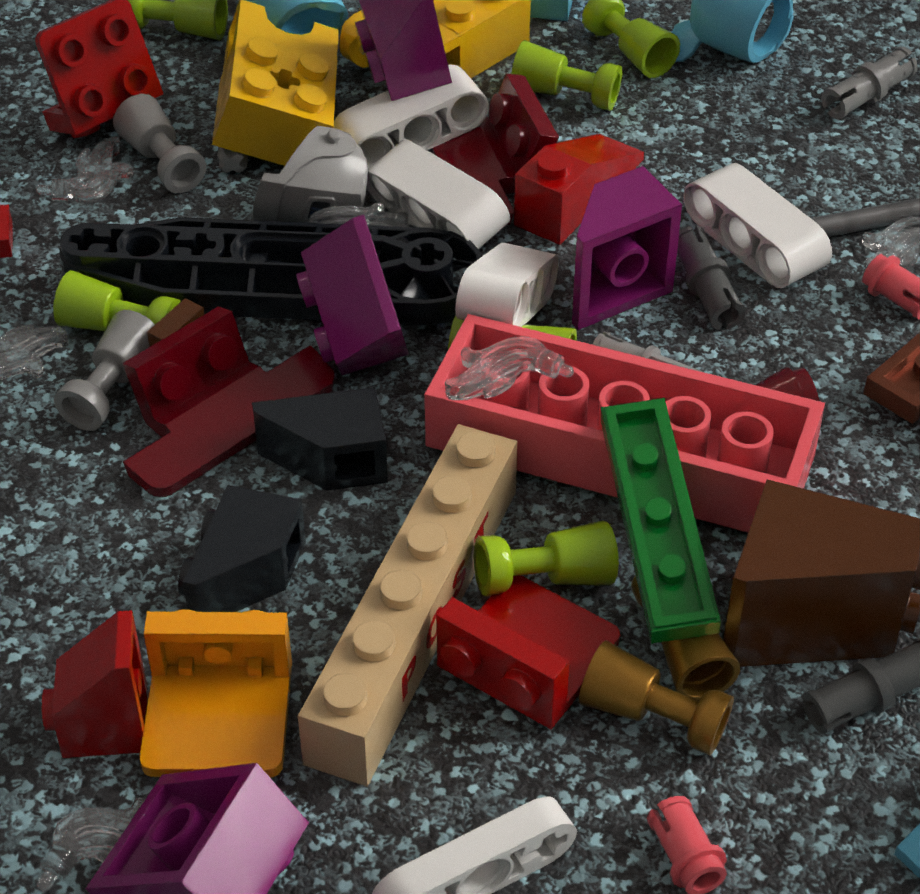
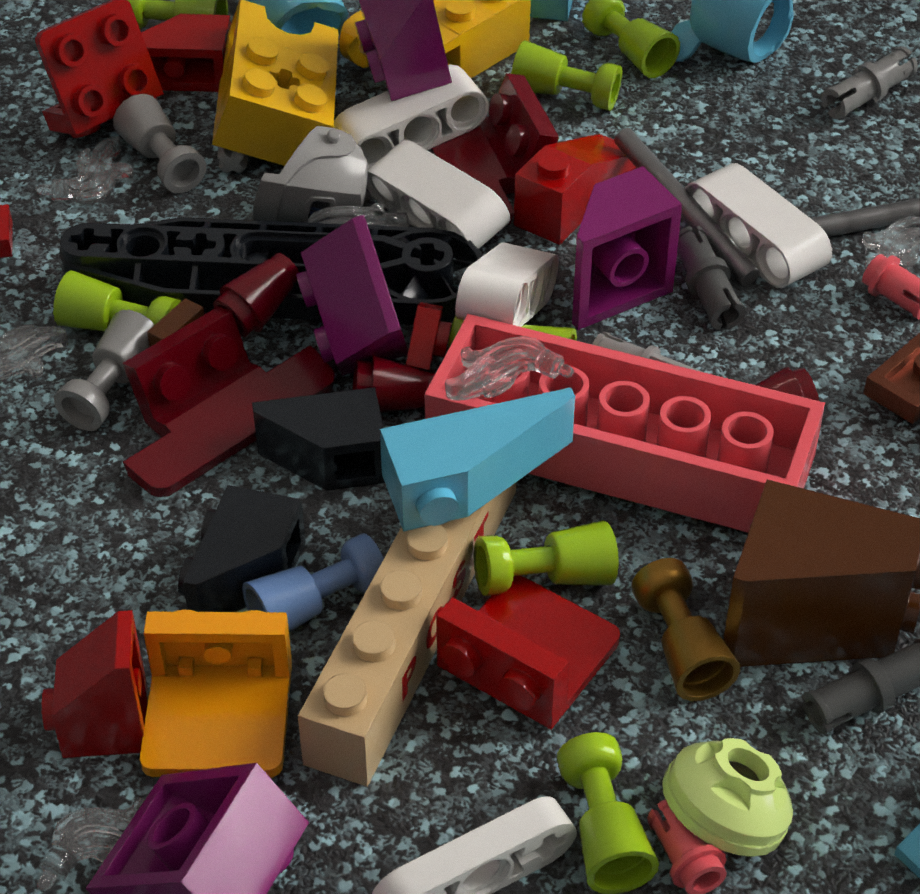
pearl gold piece [579,640,734,756] -> none
green tile [601,398,721,644] -> none
none -> red slope [141,14,231,92]
none -> dark red cone [213,253,300,337]
none -> medium blue piece [242,533,384,633]
none -> dark red cone [352,355,436,413]
none -> medium azure slope [380,387,575,532]
none -> red plate [406,302,452,370]
none -> lime piece [557,732,659,894]
none -> flat silver bar [614,128,760,286]
none -> yellowish green piece [662,738,793,857]

